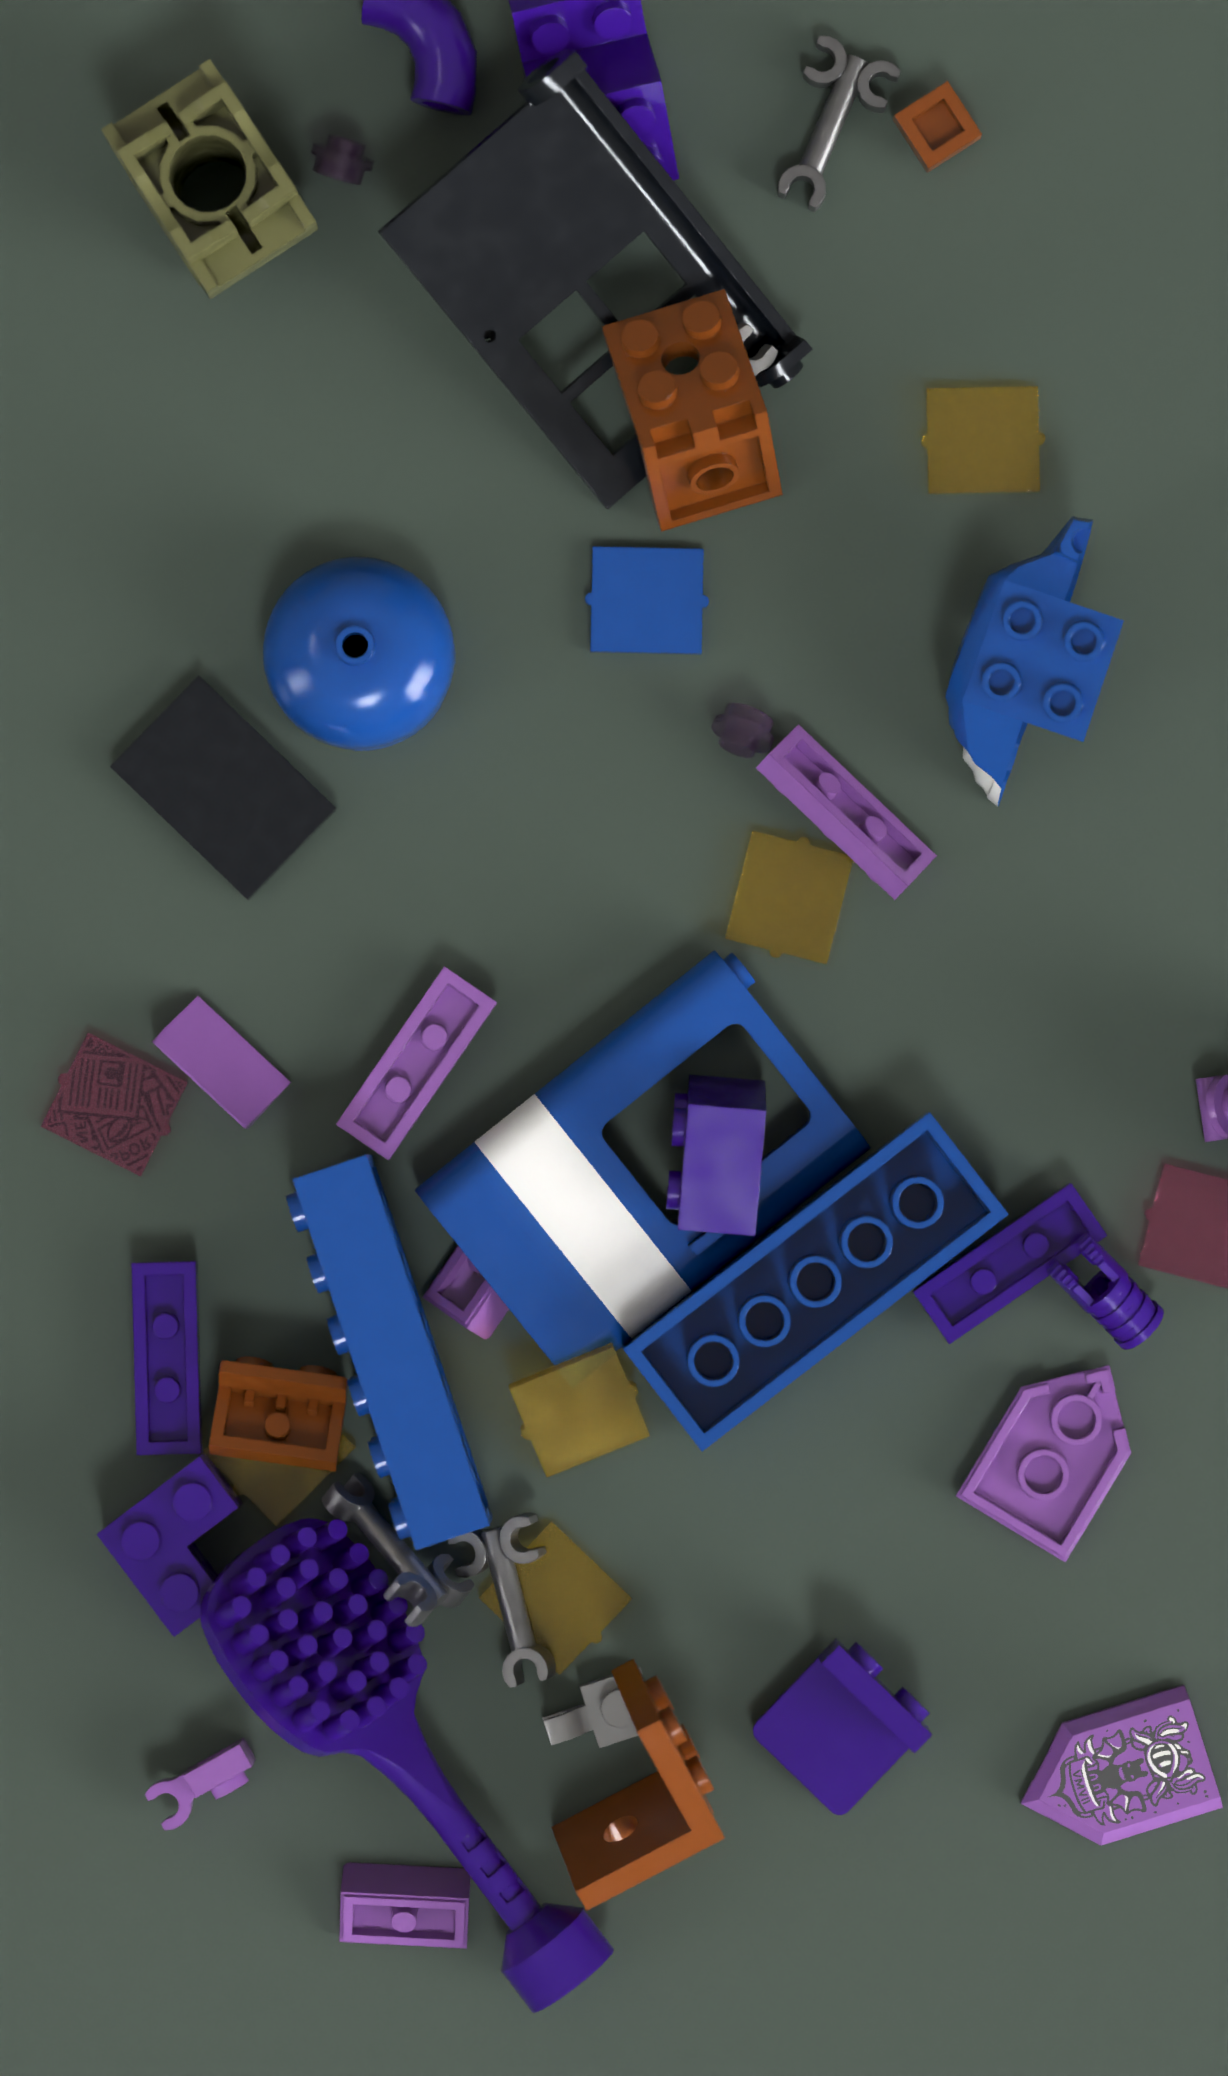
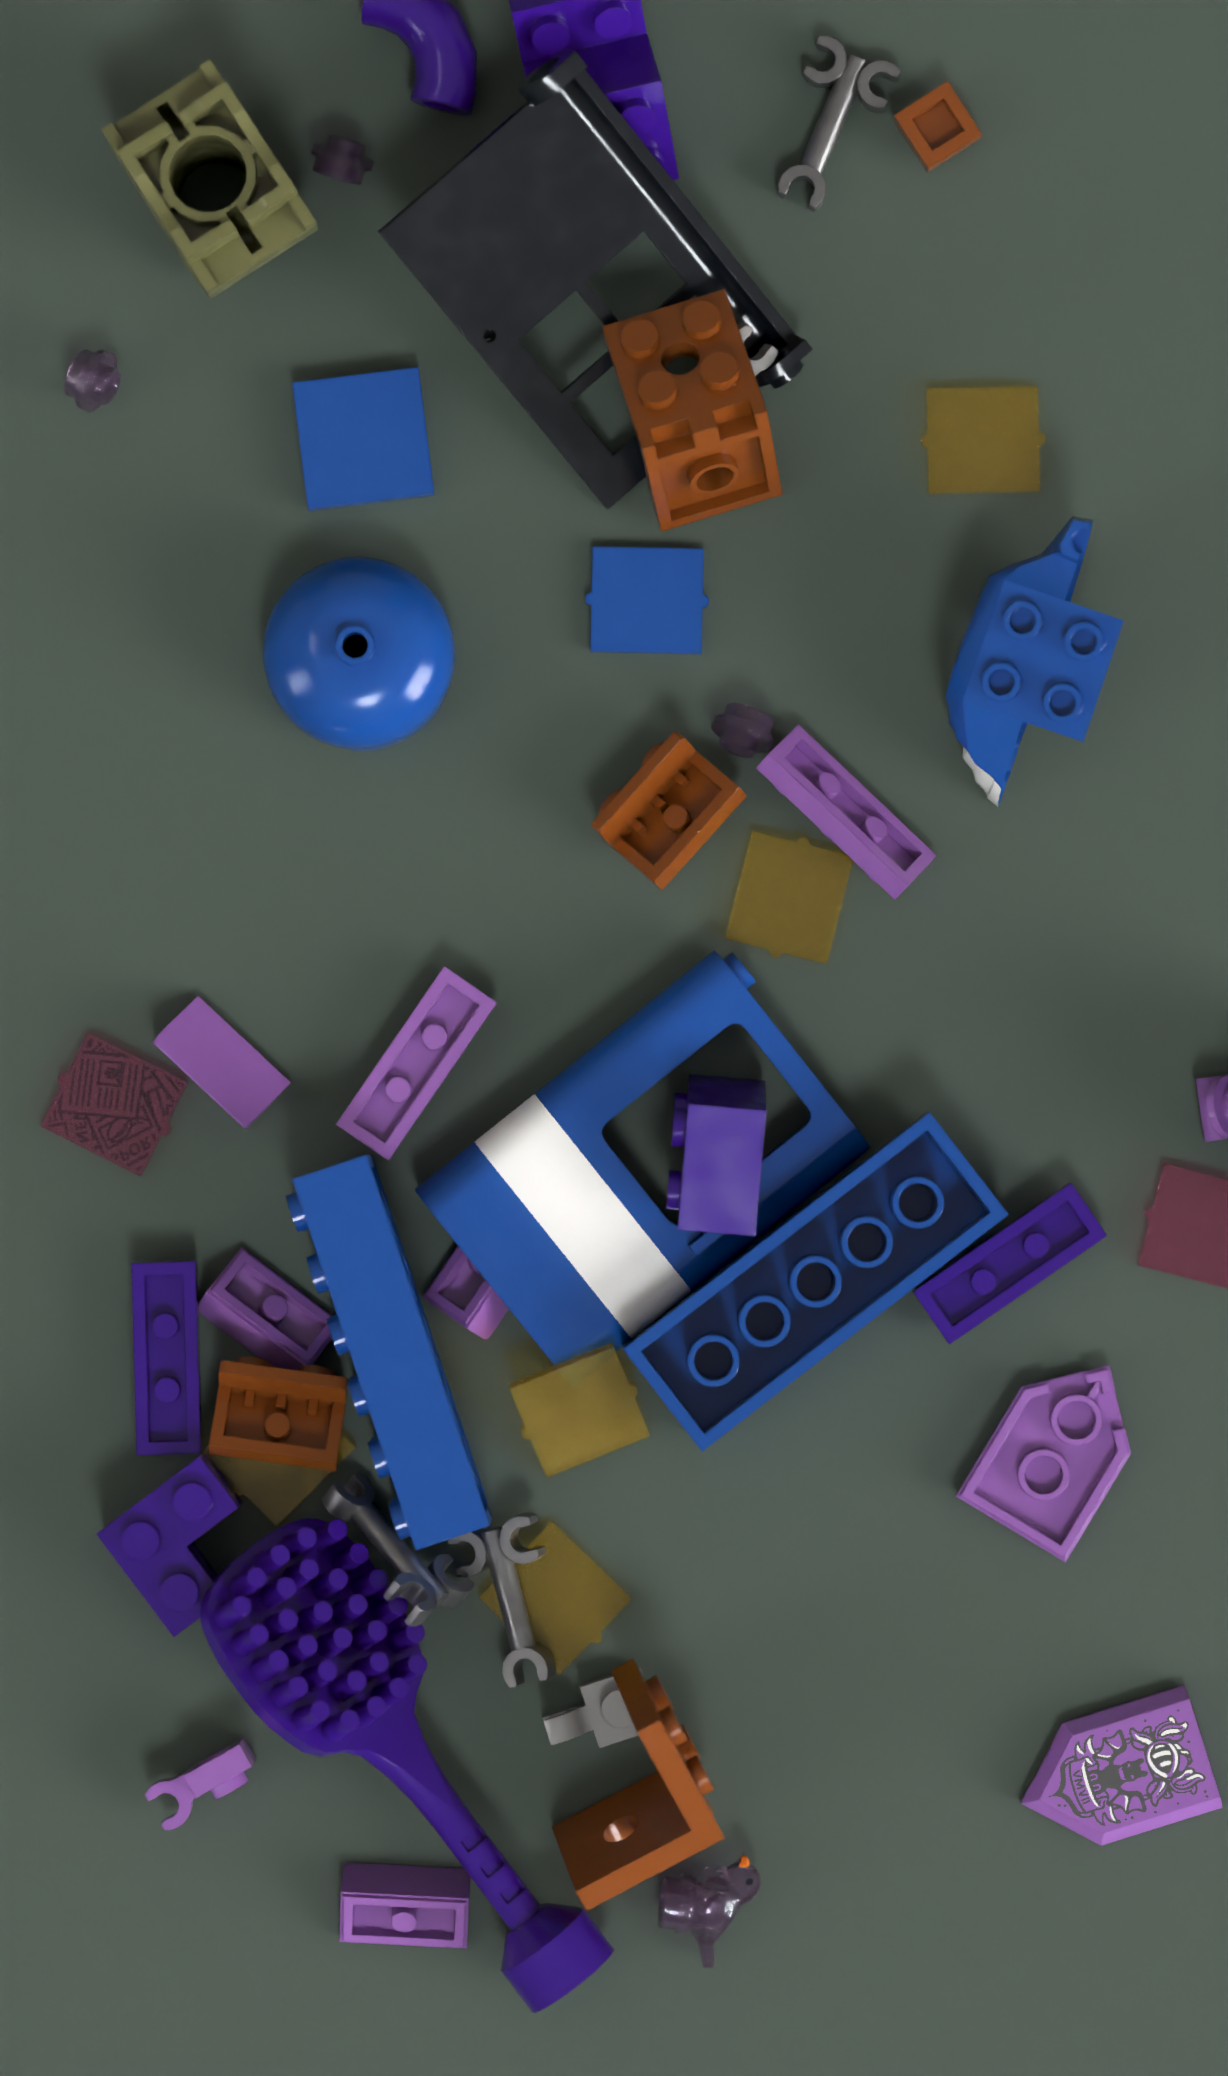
black tile [110,675,337,900] -> none
dark purple bracket [753,1638,932,1815] -> none
dark purple hinge [1046,1232,1164,1350] -> none
none -> clear purple plate [64,349,121,412]
none -> medium lavender slope [199,1247,332,1370]
none -> blue tile [292,367,435,511]
none -> dark orange bracket [591,731,747,891]
none -> clear purple animal [658,1855,761,1968]

